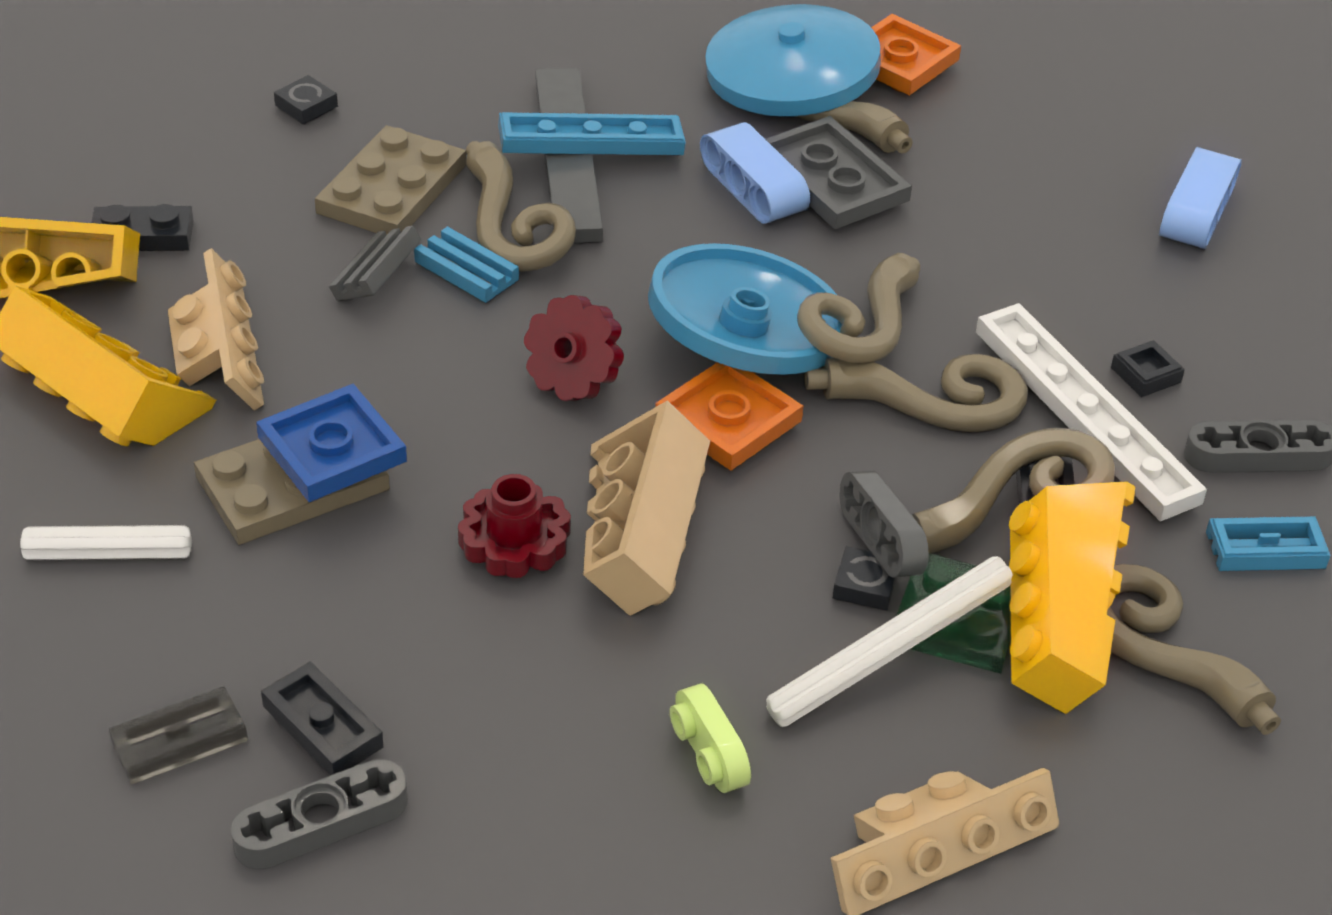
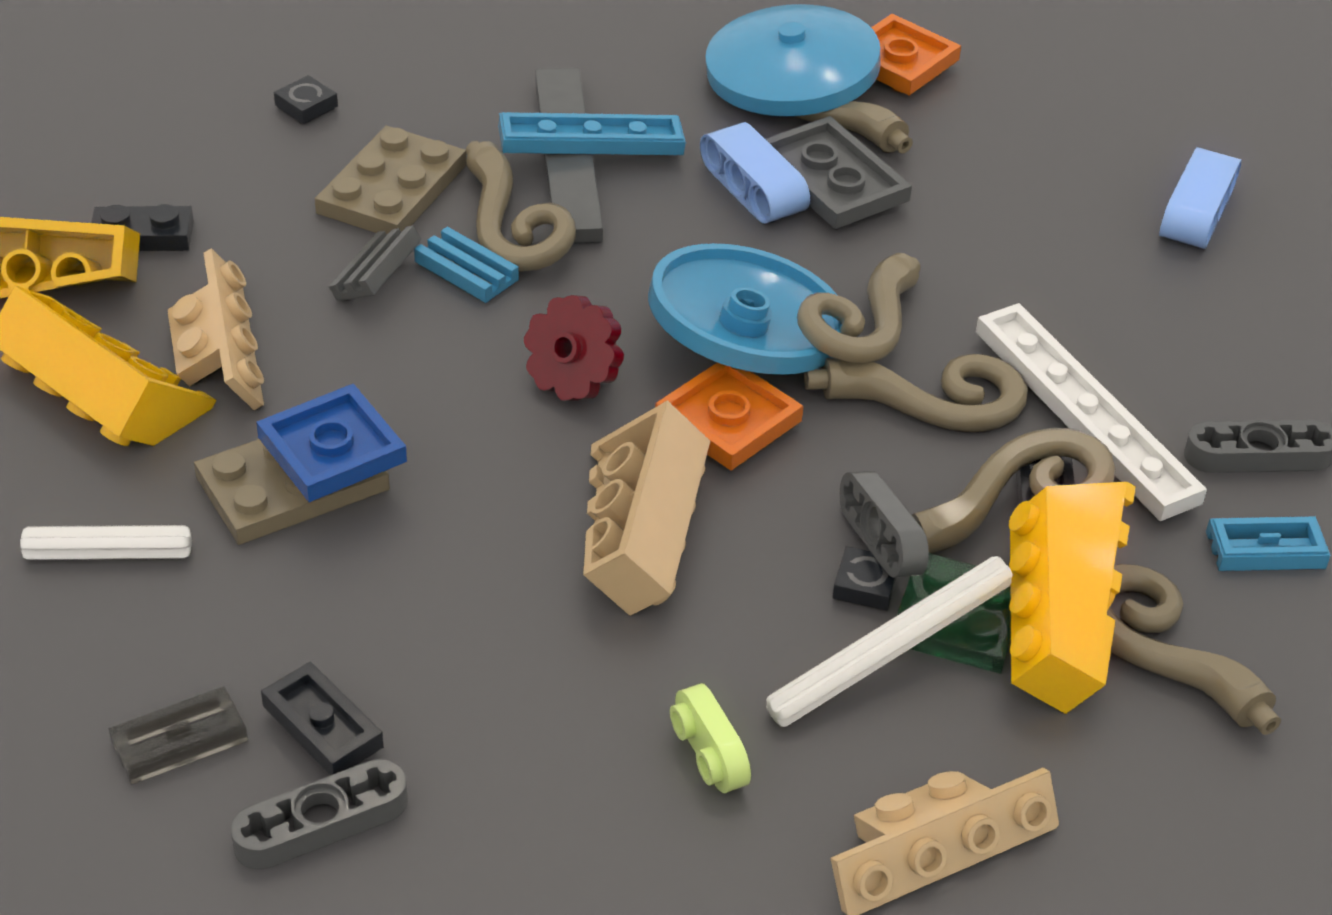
dark red plant [458,474,571,578] -> none
black tile [1111,340,1185,398] -> none

